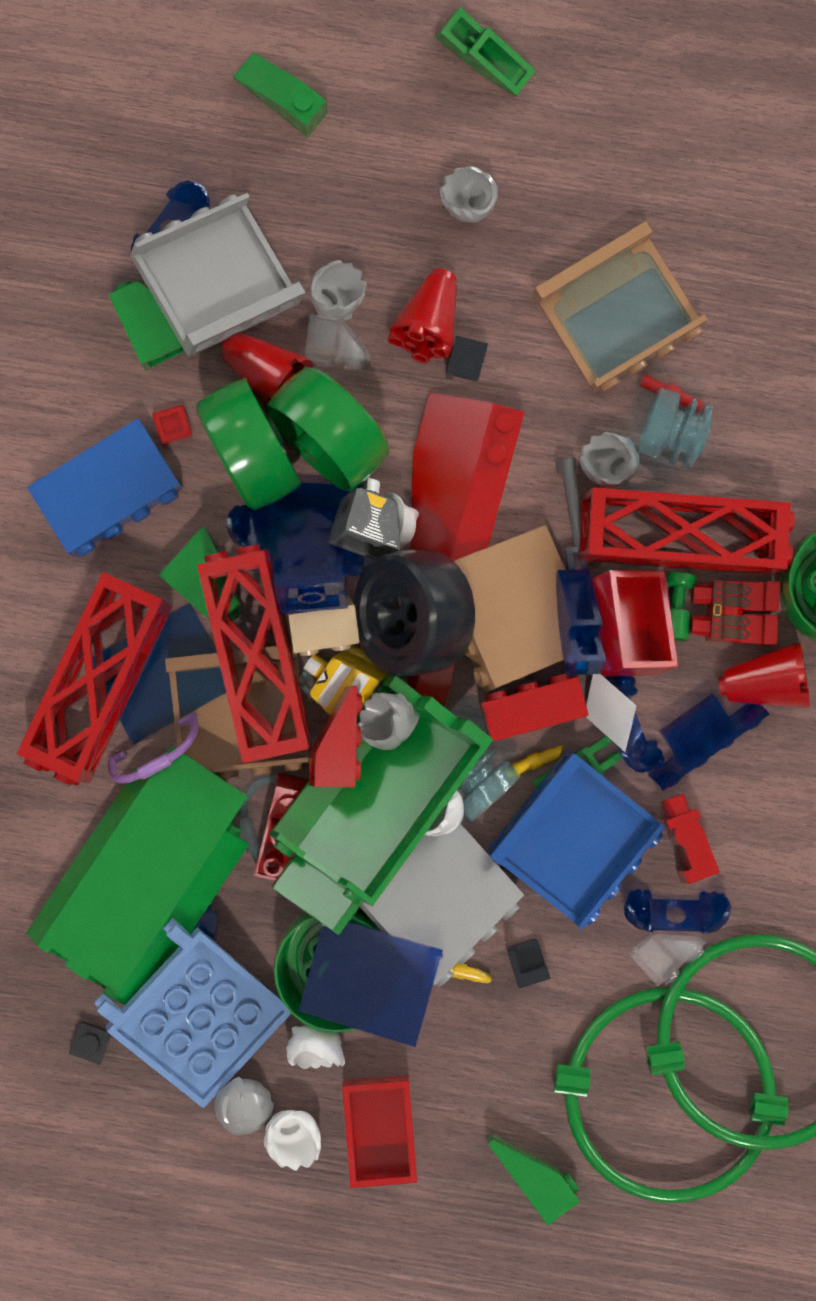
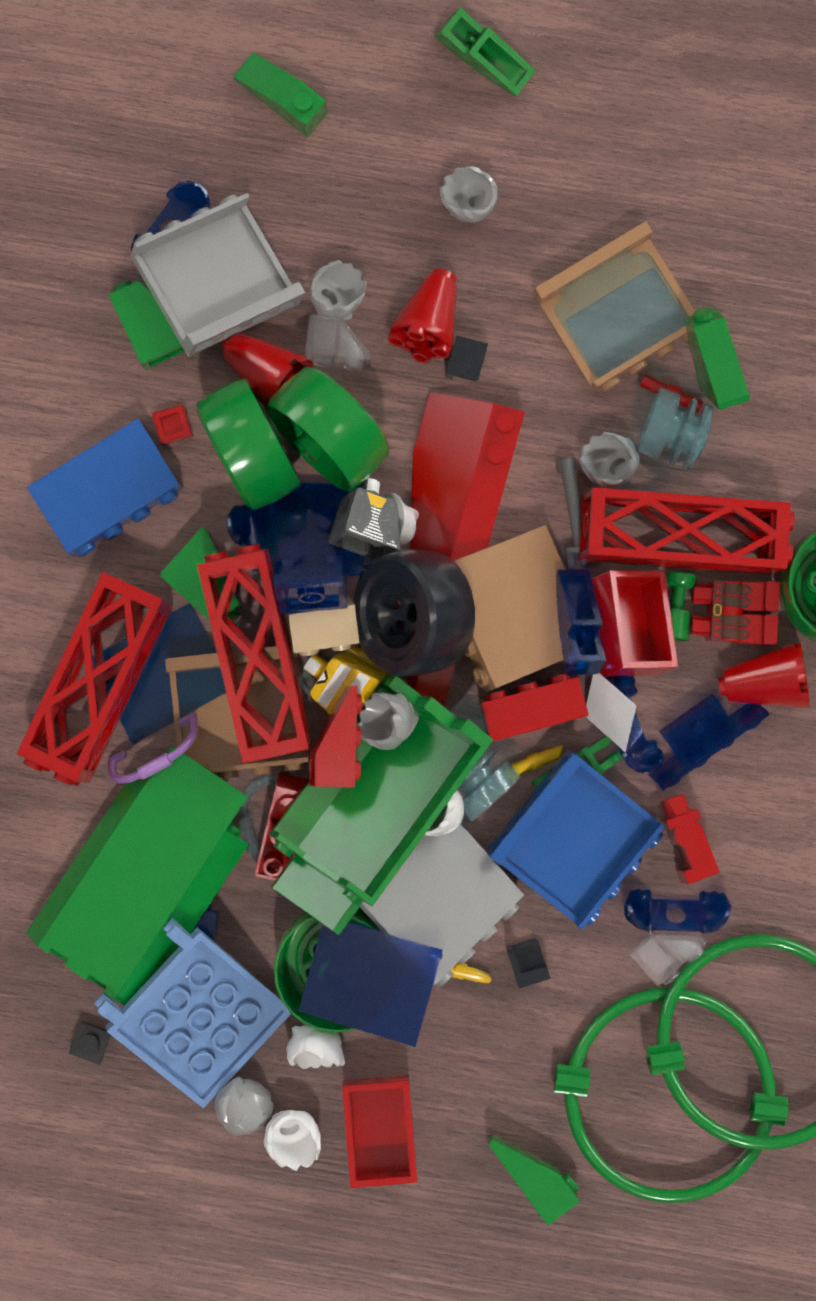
none -> green slope [684,307,750,410]

